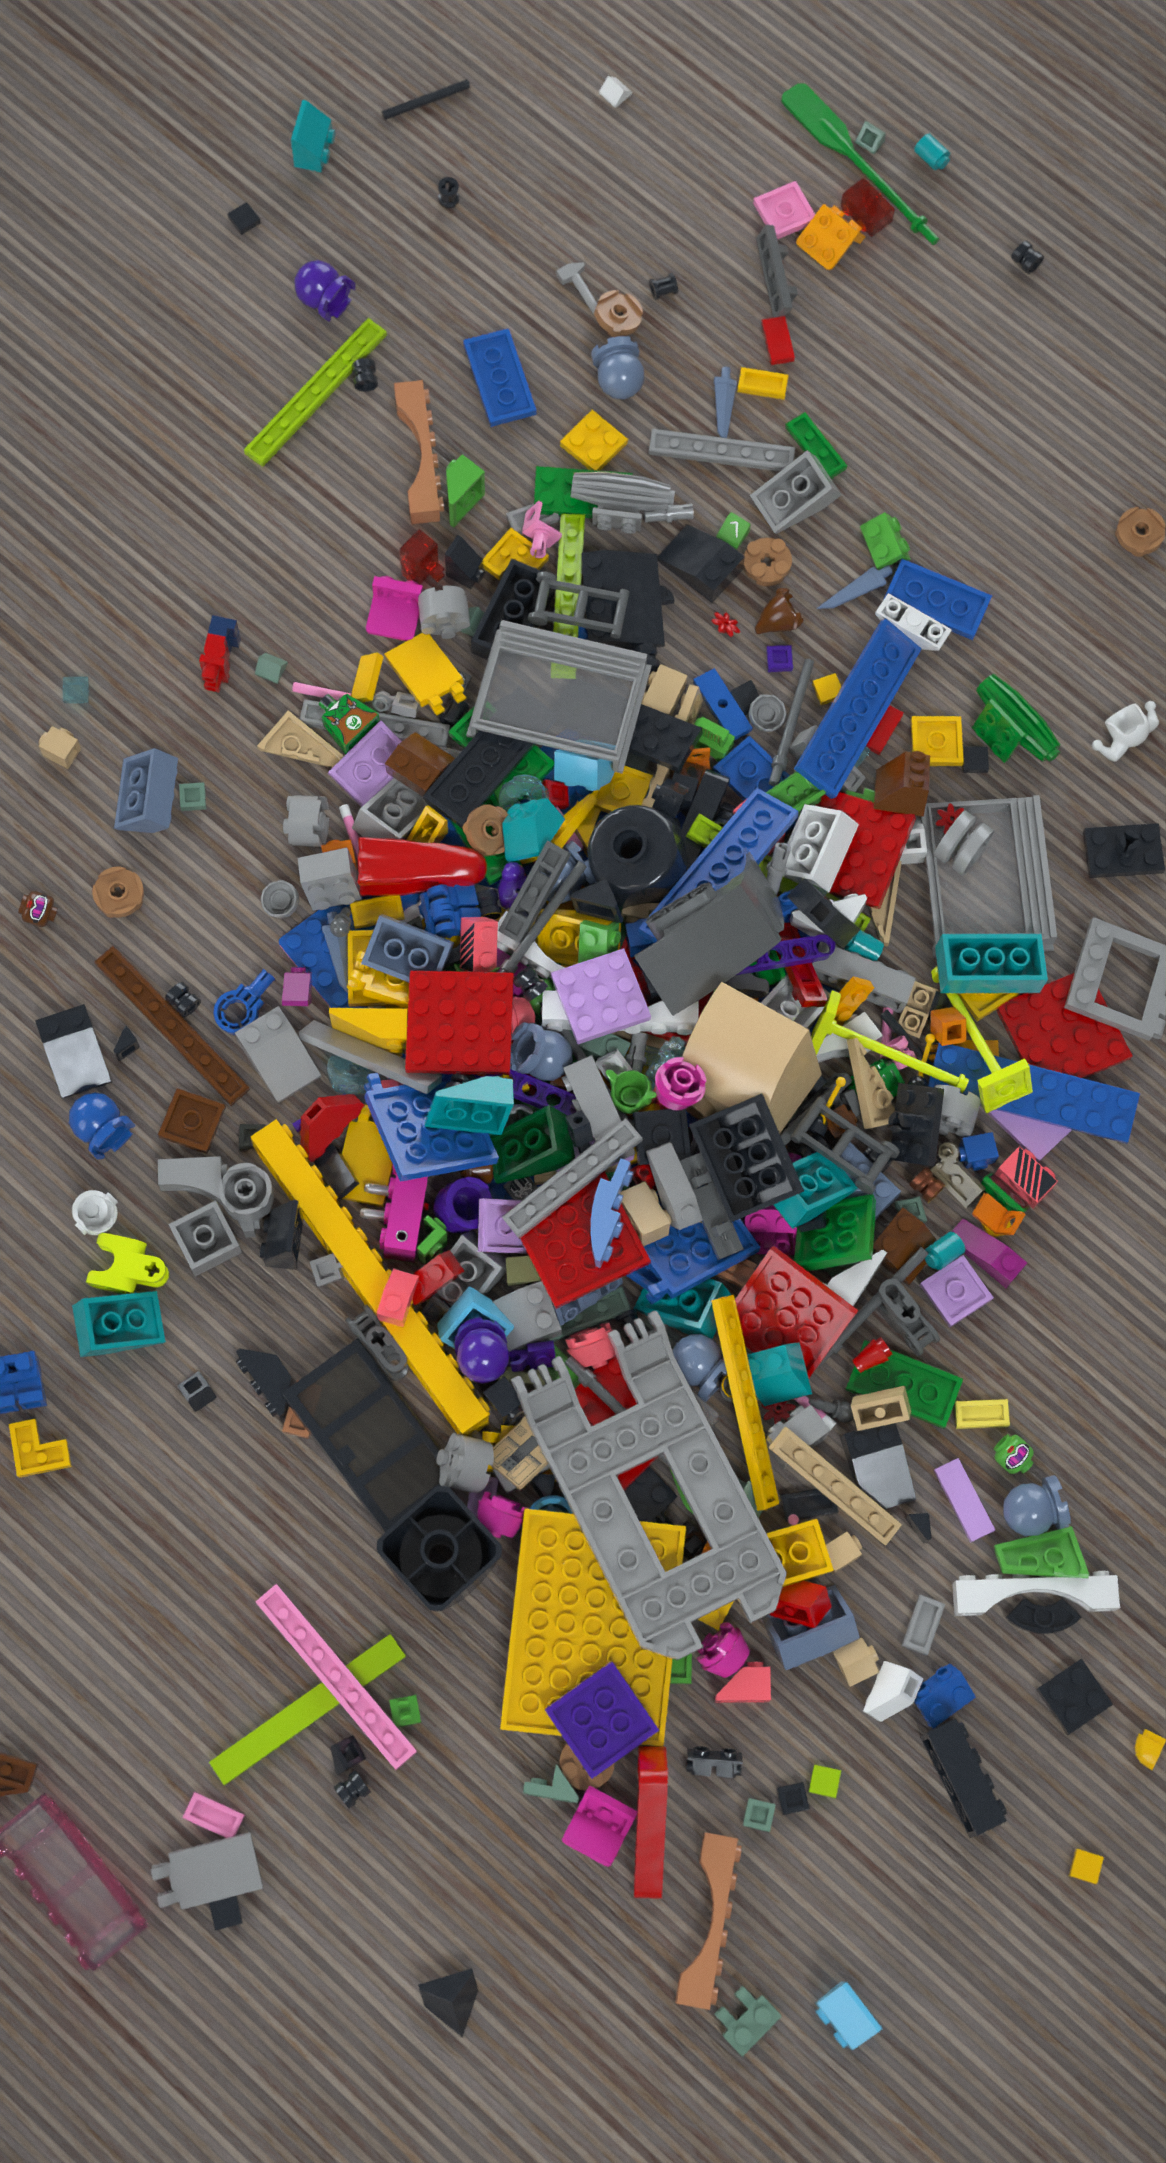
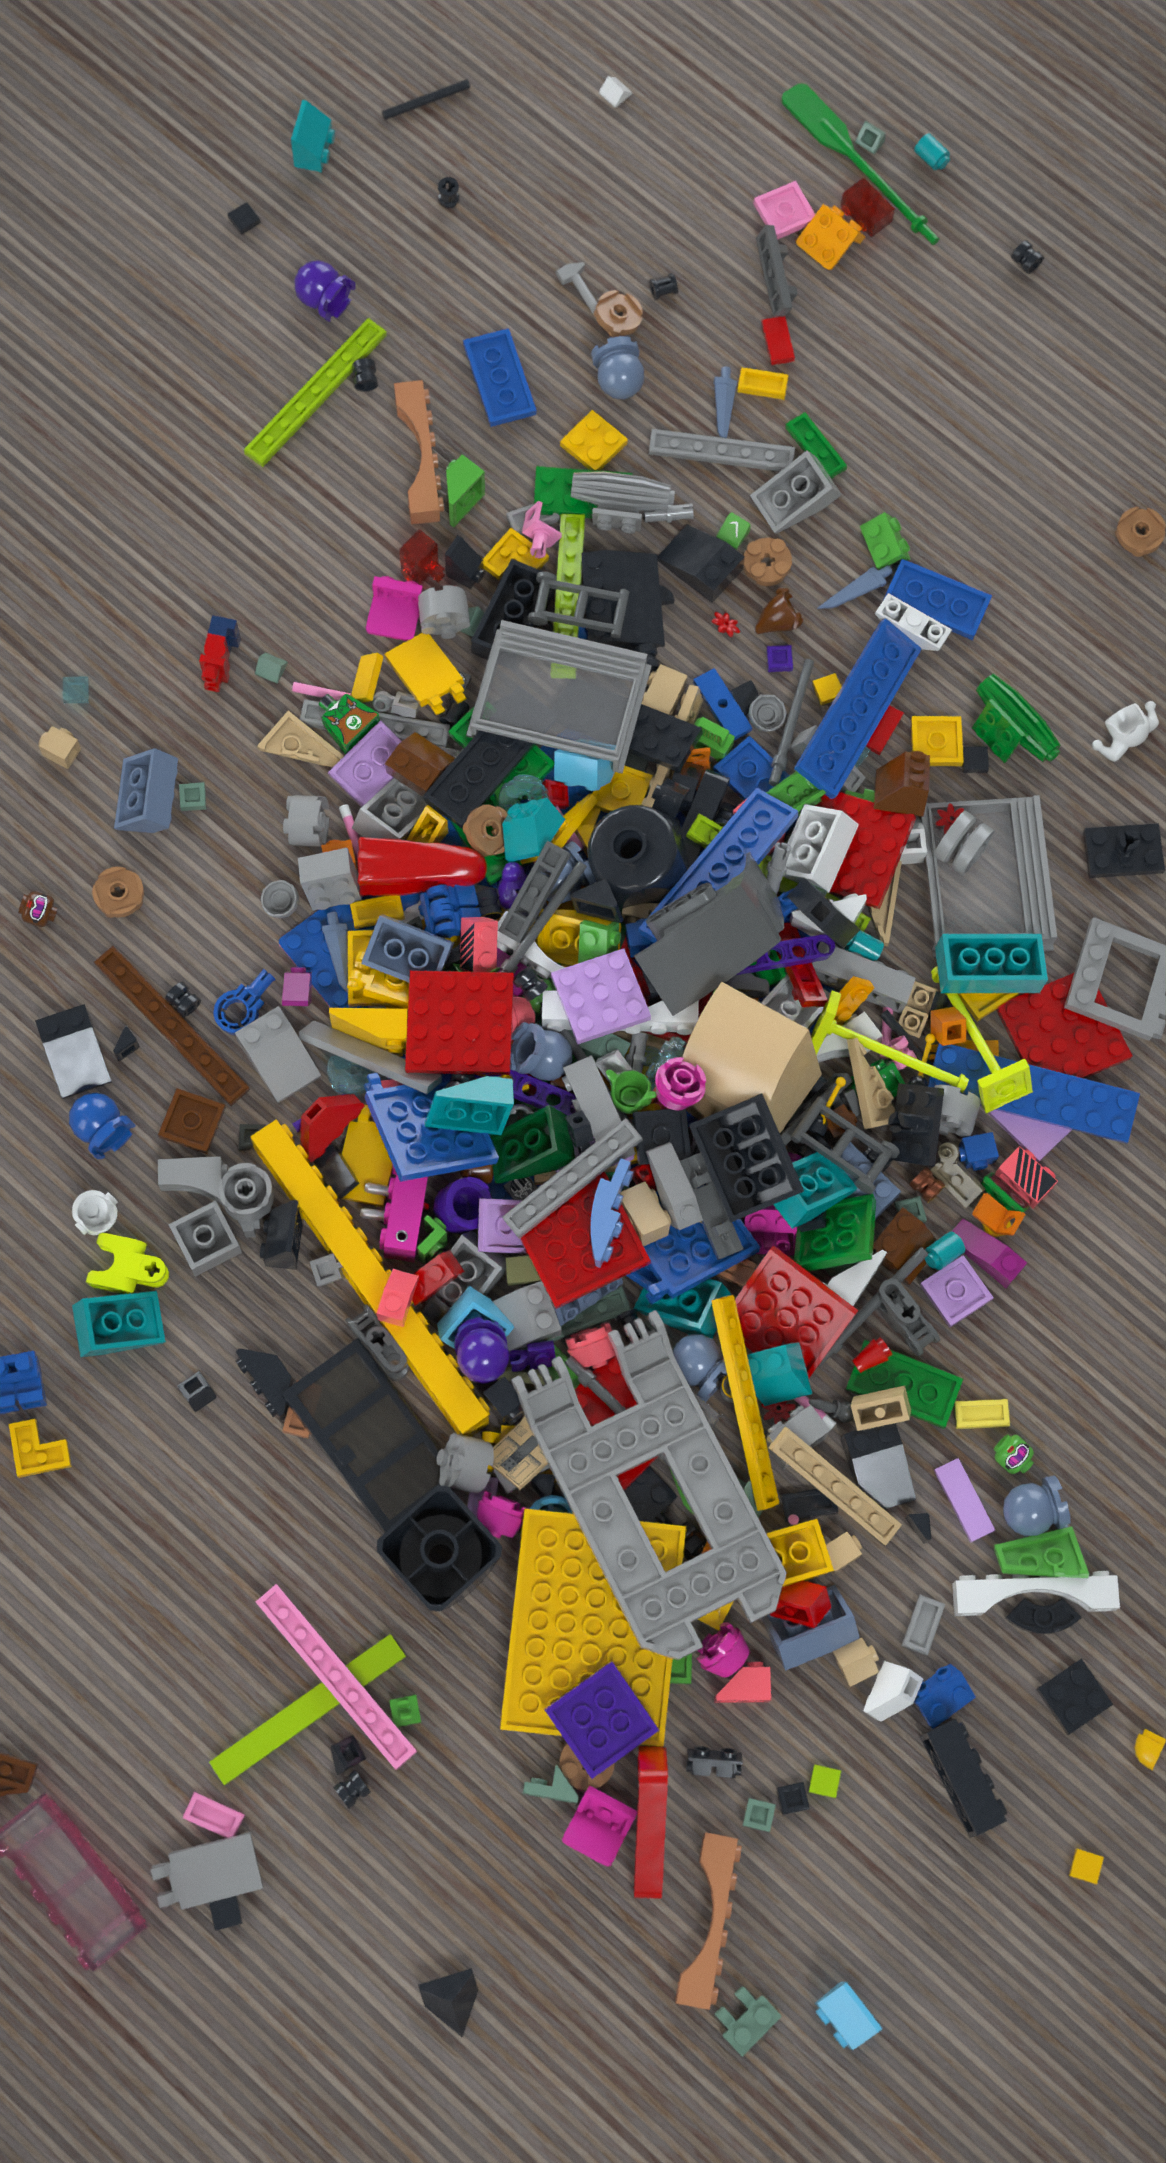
dark grey bar [330,906,351,938] -> none

